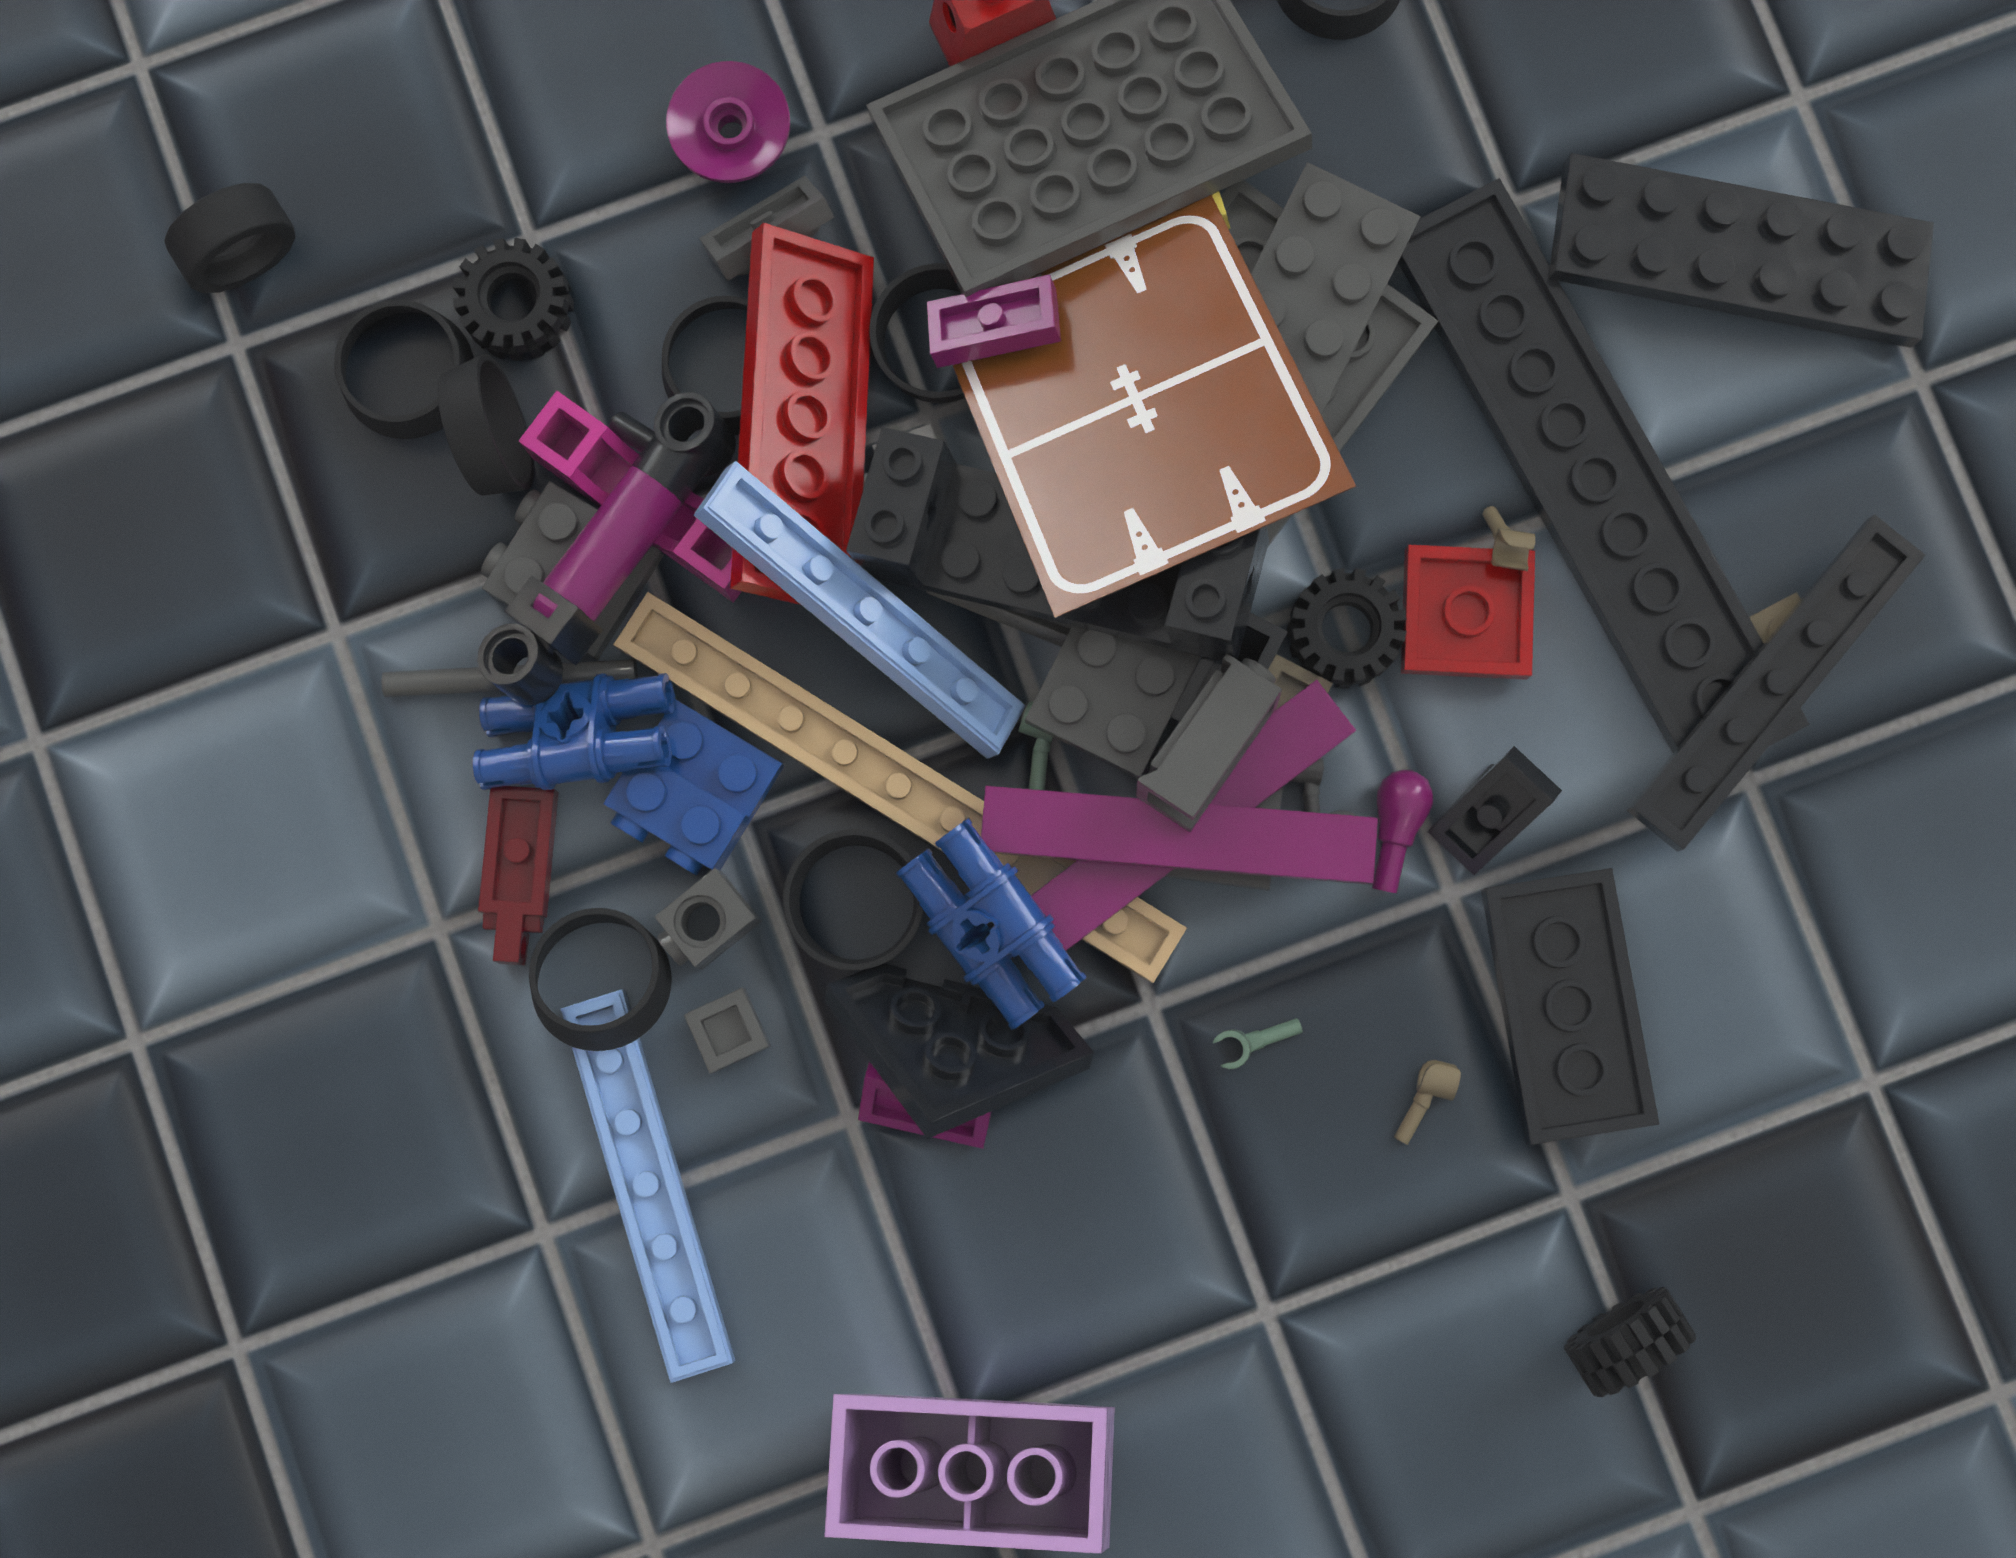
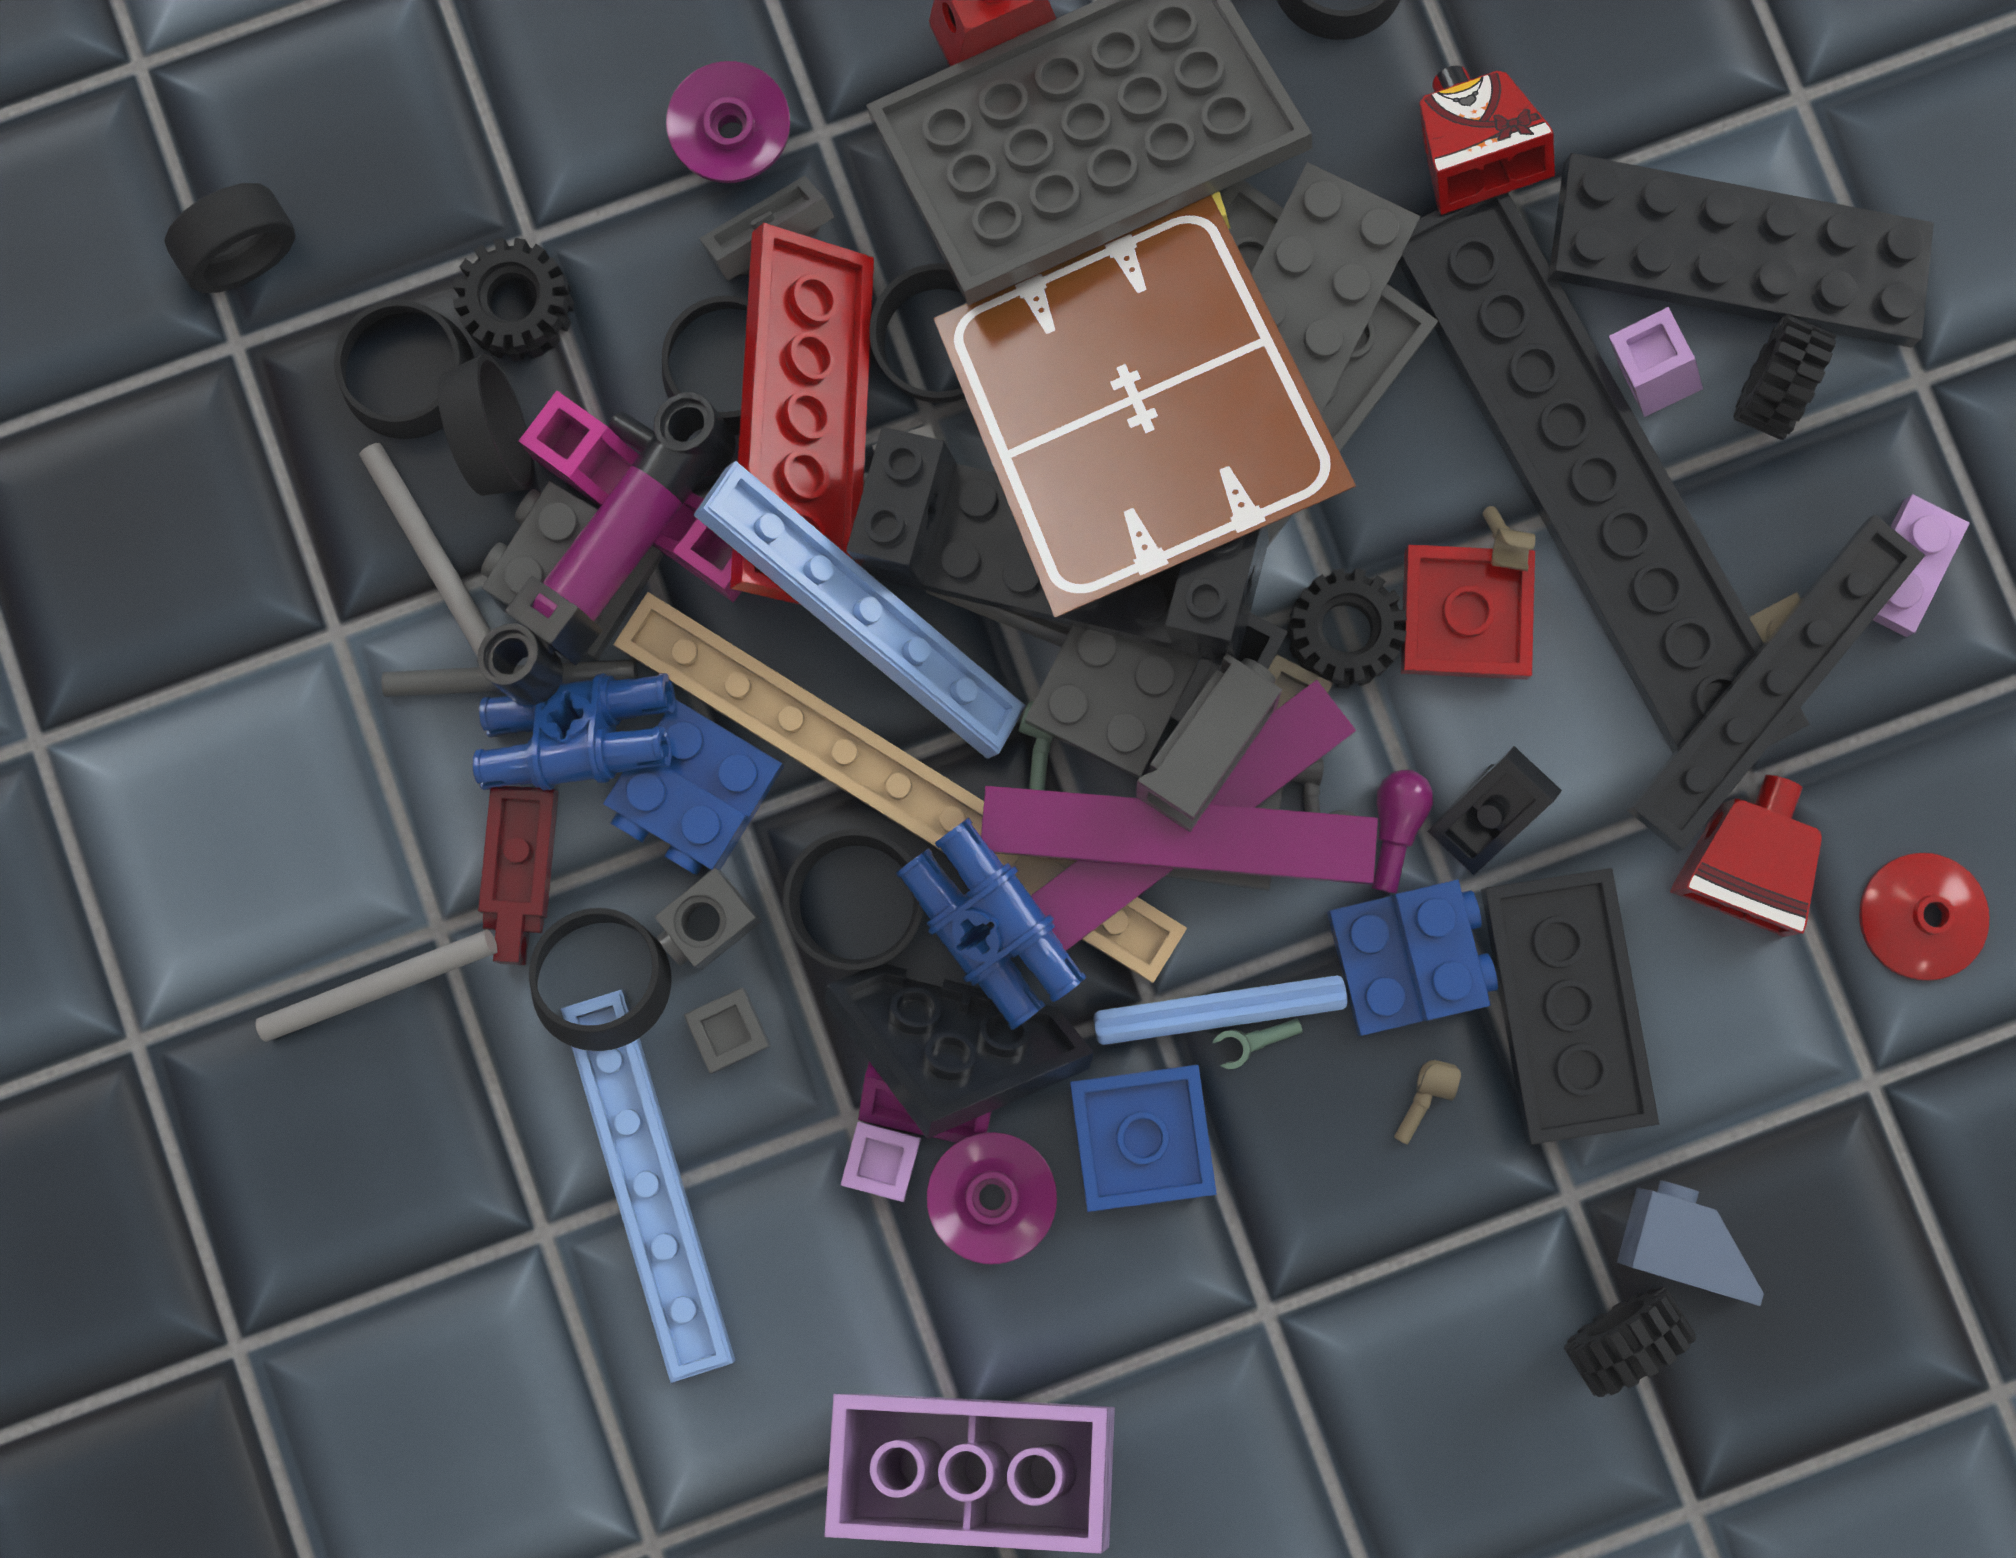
magenta plate [927,274,1061,368] -> none
none -> light grey bar [256,929,497,1042]
none -> light grey bar [359,443,491,657]
none -> lavender plate [841,1121,921,1202]
none -> magenta dish [927,1132,1057,1264]
none -> blue plate [1070,1065,1217,1212]
none -> light blue axle [1093,975,1347,1045]
none -> blue plate [1327,879,1498,1036]
none -> red torso [1419,65,1555,215]
none -> lavender brick [1609,307,1703,417]
none -> sand blue slope [1617,1180,1764,1306]
none -> red torso [1670,775,1822,937]
none -> black tyre [1733,314,1836,440]
none -> red dish [1859,853,1990,981]
none -> lavender plate [1873,494,1969,637]

